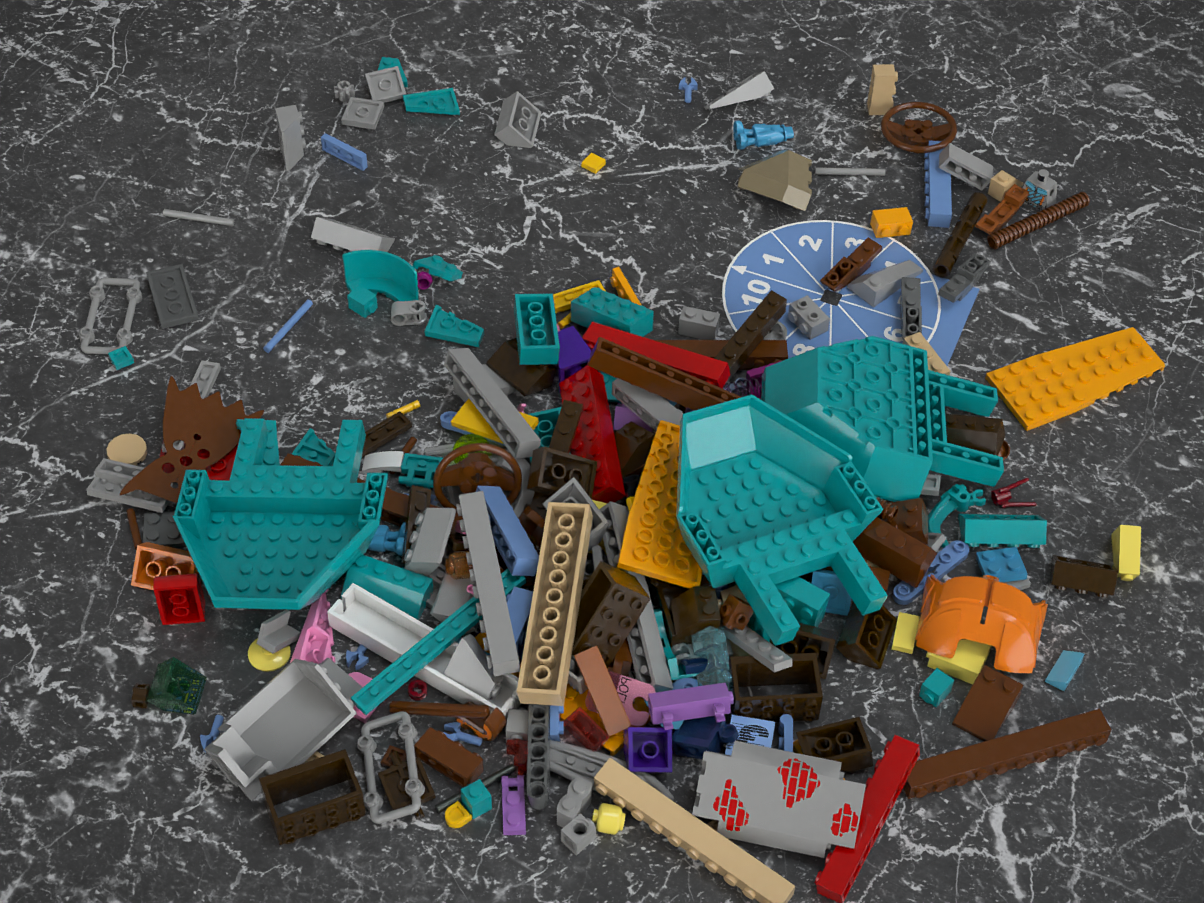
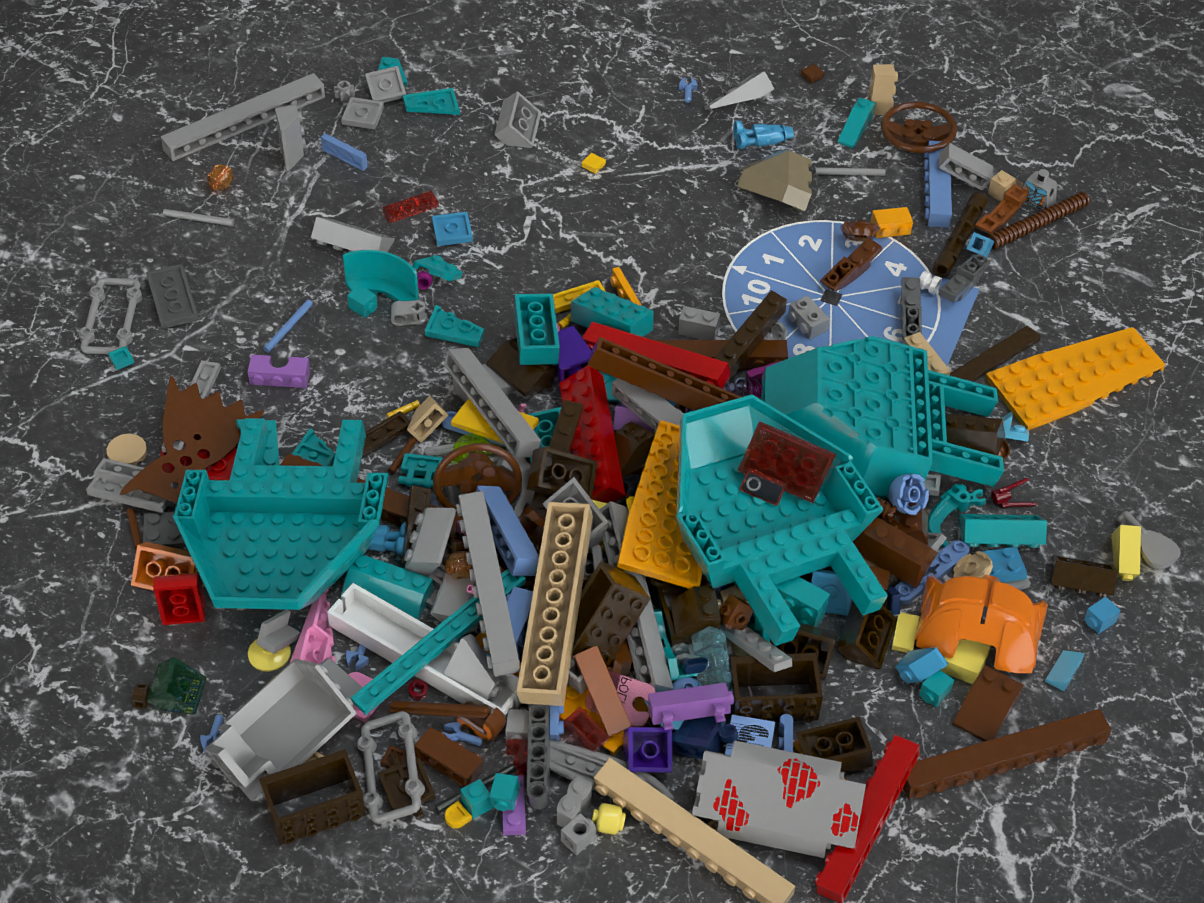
white slope [362,451,404,474] -> none
light grey wedge [847,260,923,307] -> none
none -> light grey brick [161,73,325,161]
none -> clear orange head [207,164,234,191]
none -> medium lavender arch [248,355,310,388]
none -> clear red plate [382,191,439,223]
none -> tan slope [407,396,448,443]
none -> dark azure plate [432,212,473,246]
none -> teal brick [489,773,520,811]
none -> clear red slope [737,421,836,503]
none -> slope [740,468,787,506]
none -> reddish brown tile [801,64,825,83]
none -> teal slope [837,97,875,149]
none -> reddish brown piece [840,220,880,242]
none -> dark blue tile [887,587,900,615]
none -> medium blue cylinder [888,474,929,515]
none -> dark azure slope [895,647,948,683]
none -> white wheel [920,271,942,295]
none -> dark brown tile [950,325,1041,382]
none -> tan tile [953,551,993,578]
none -> dark azure brick [967,232,994,258]
none -> medium azure slope [1001,412,1029,442]
none -> dark azure brick [1084,597,1121,634]
none -> light grey piece [1116,510,1181,570]

